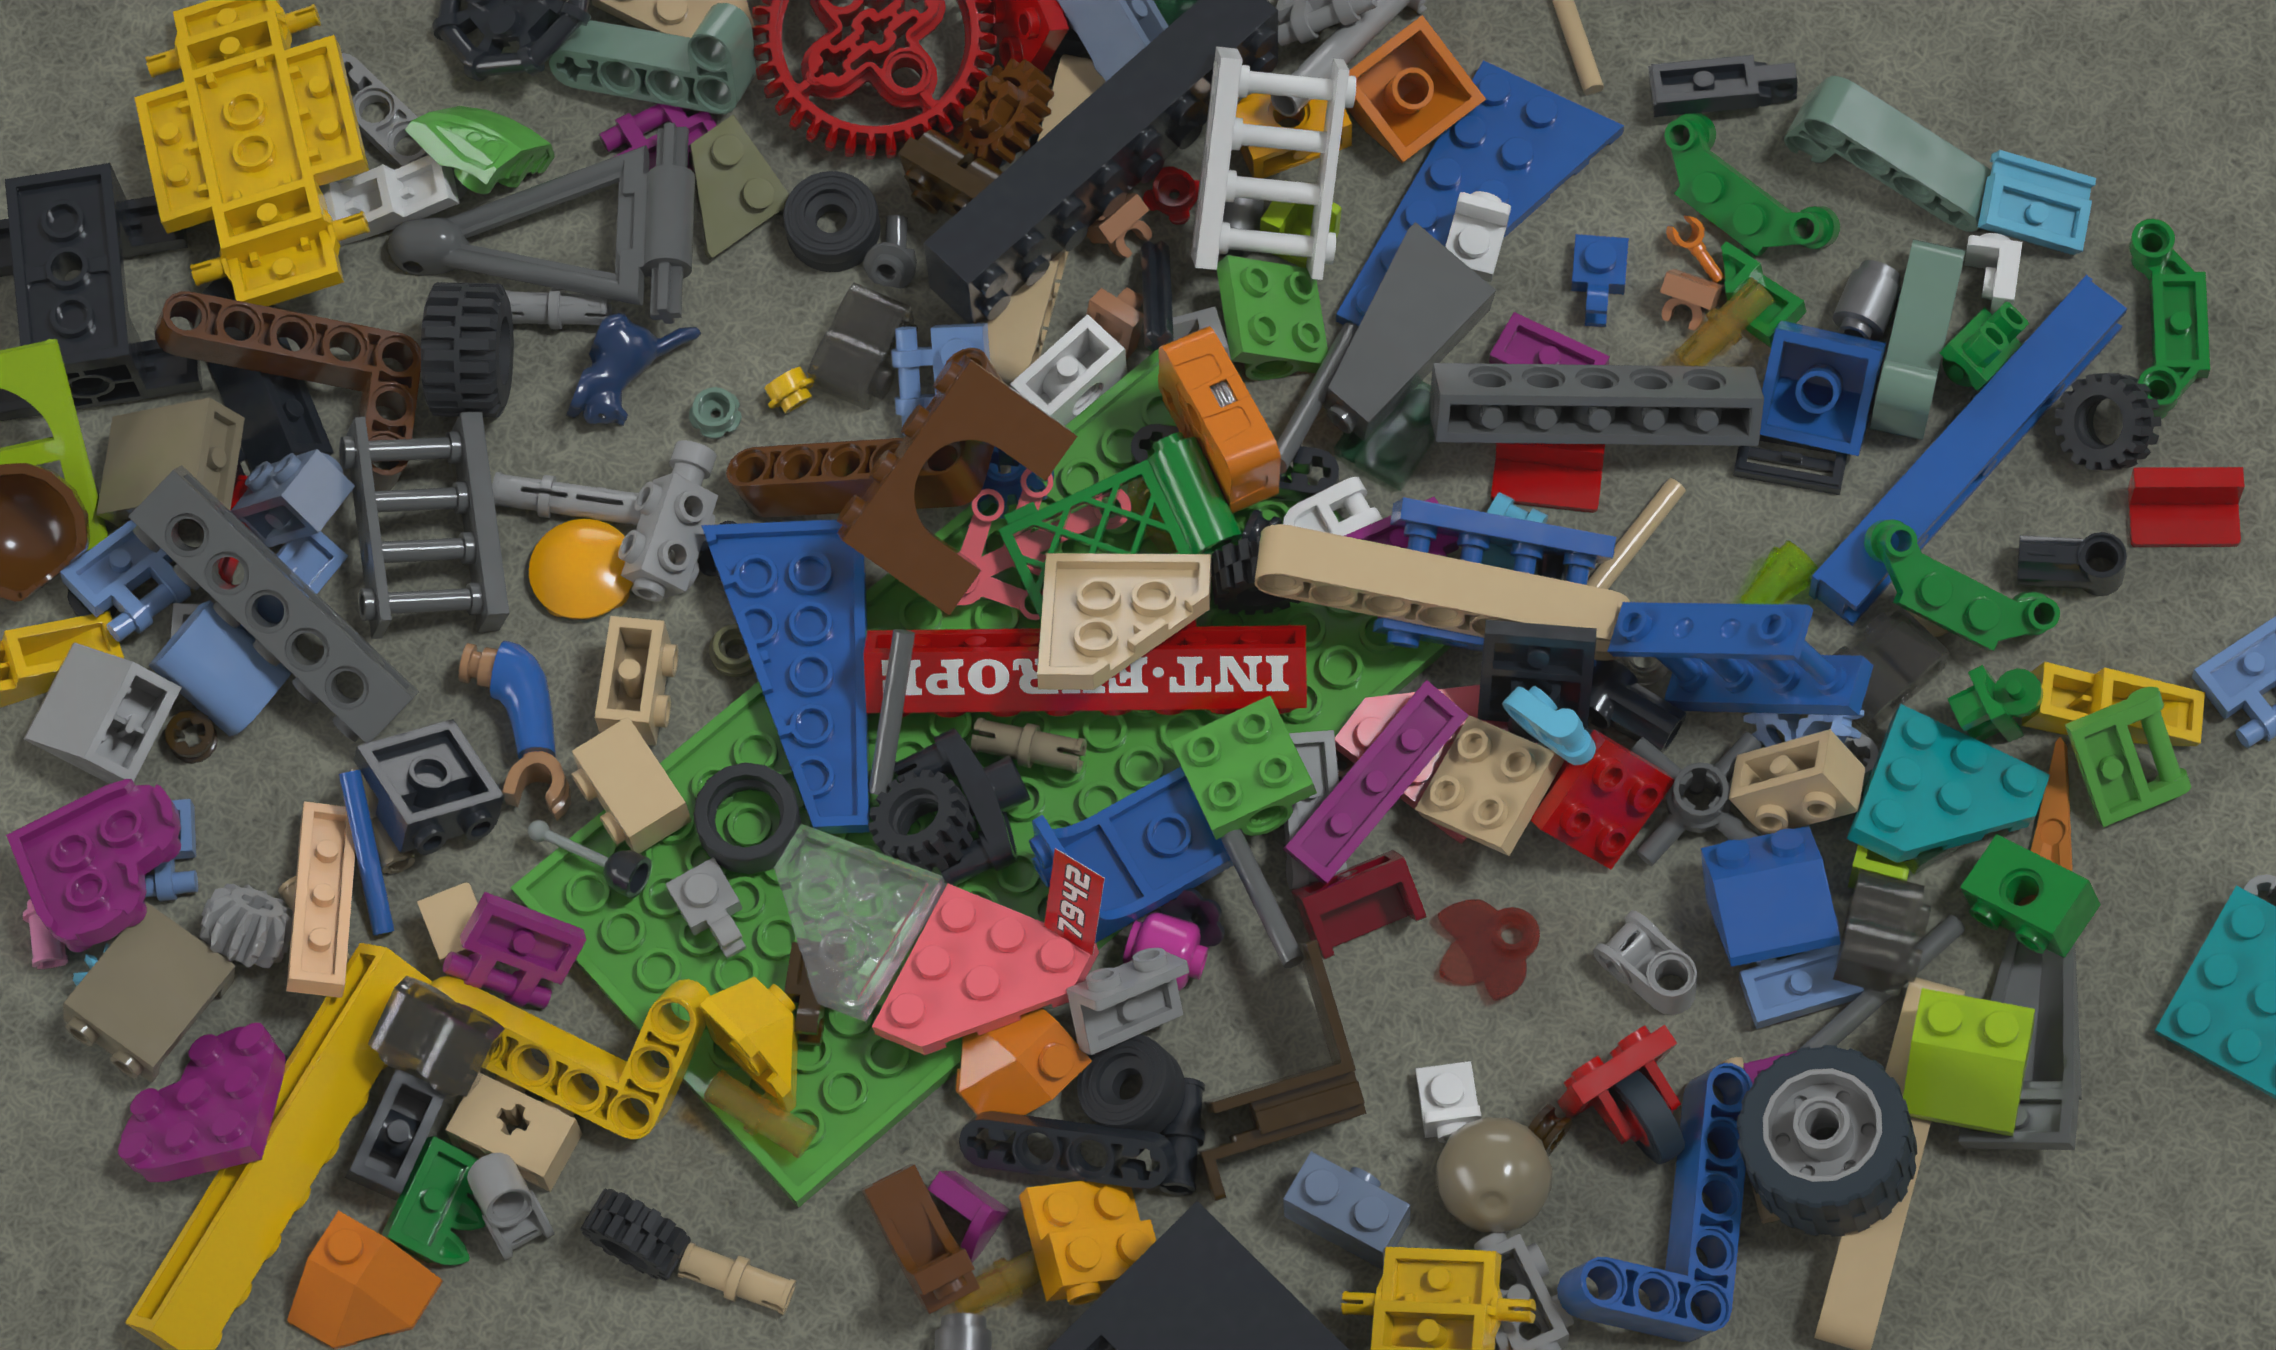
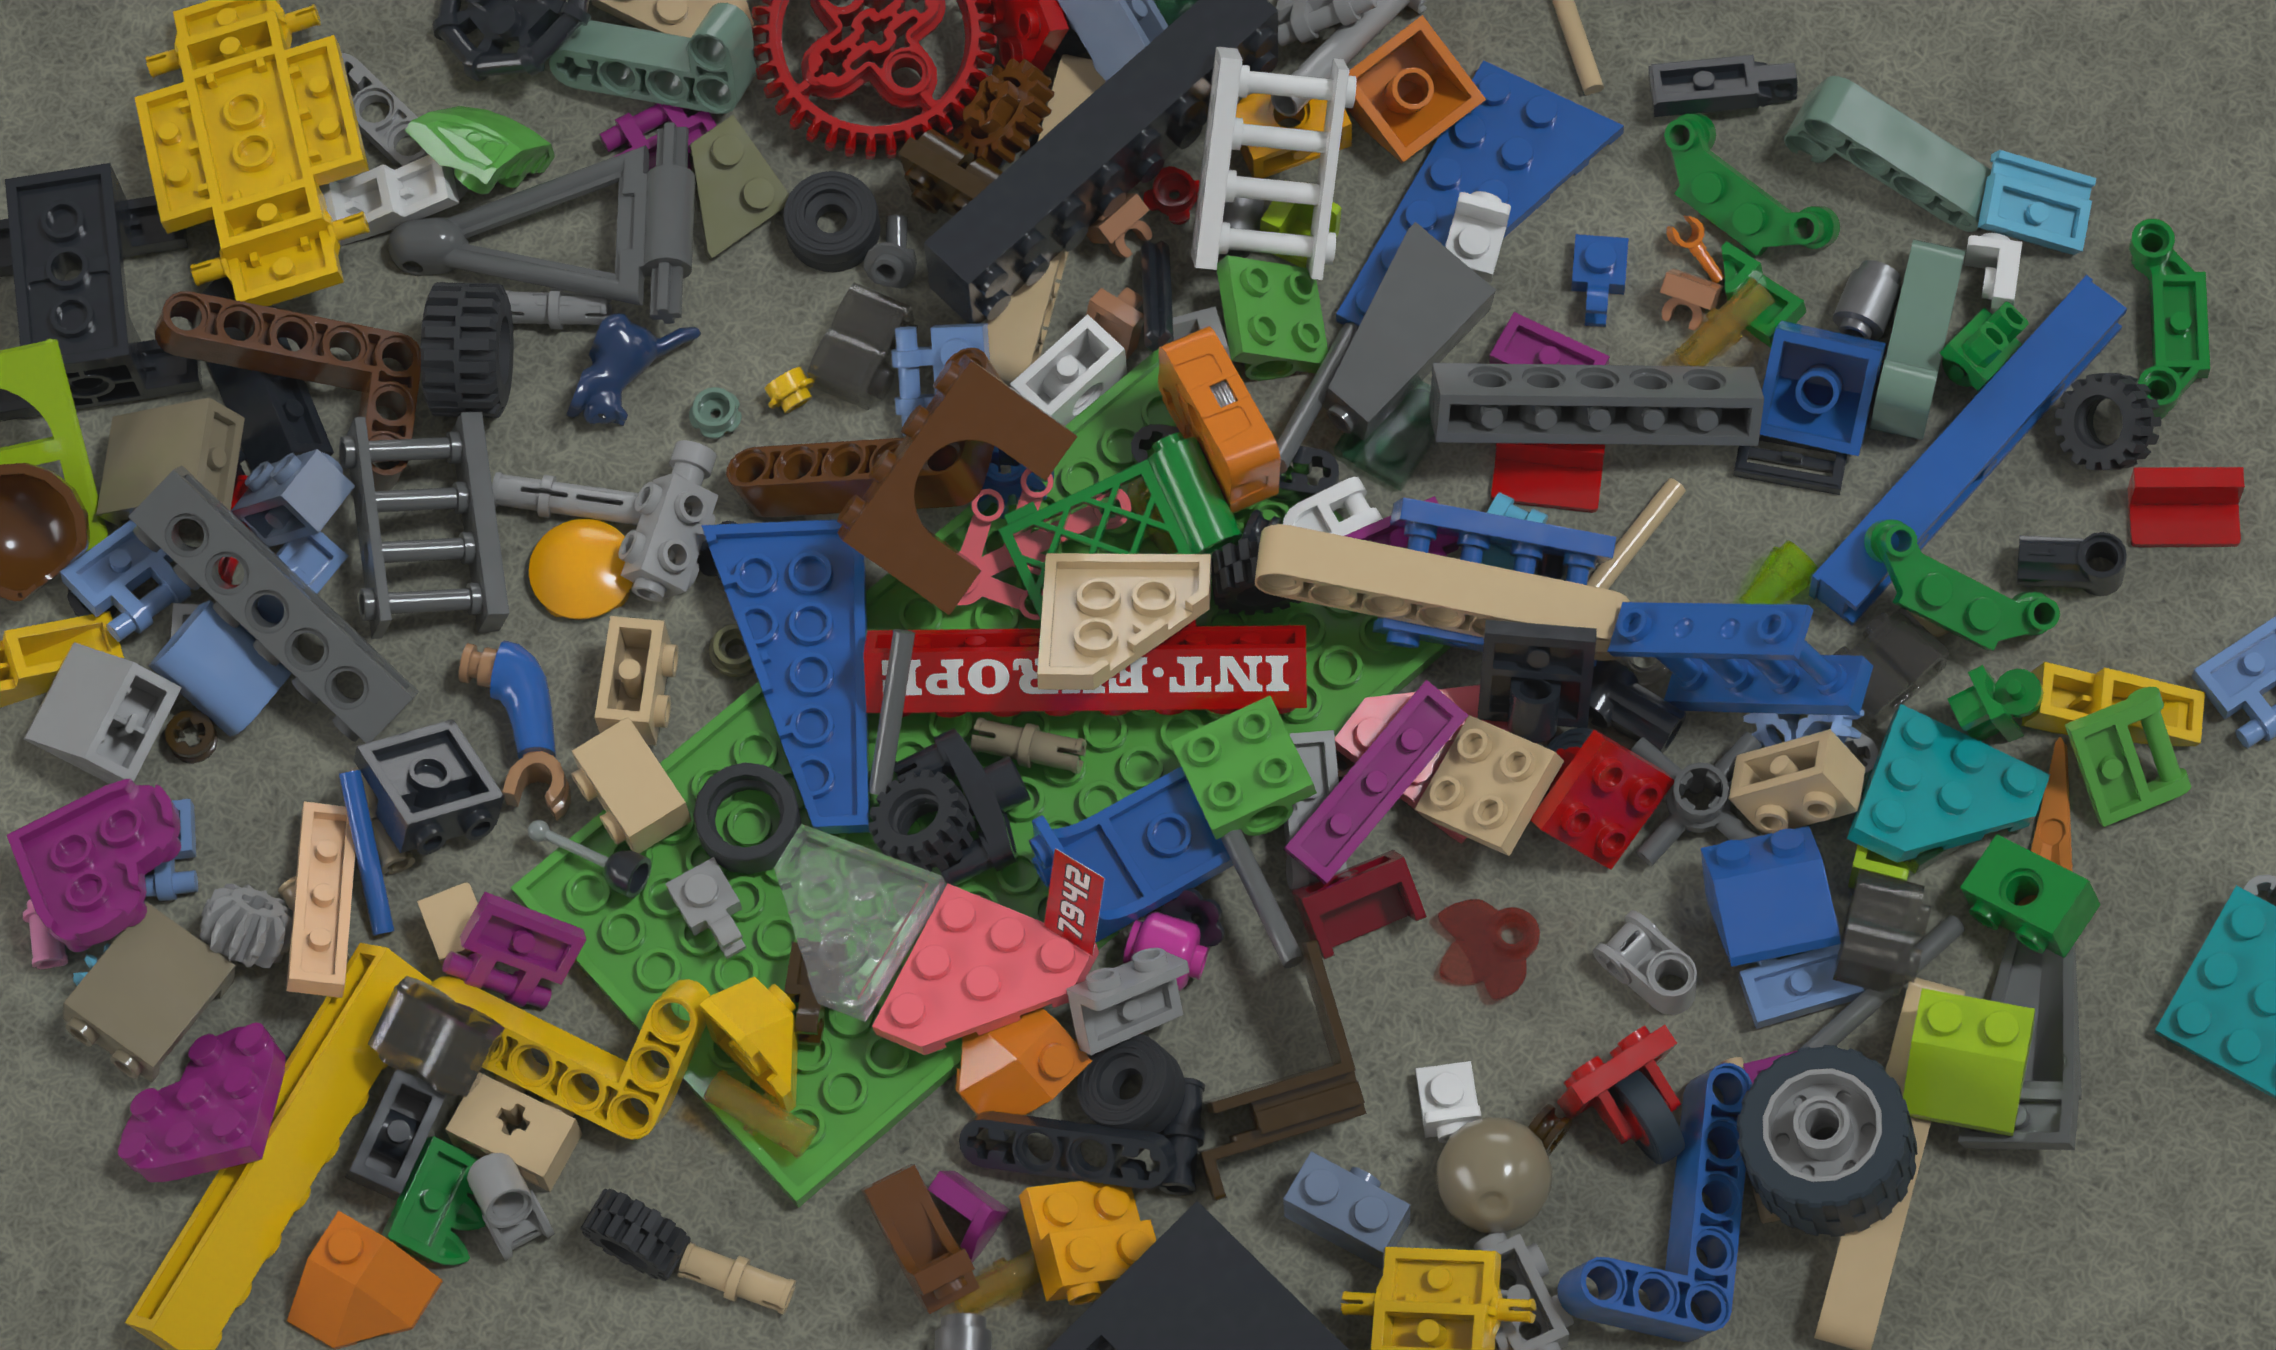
medium azure plate [1502,686,1596,765] -> none

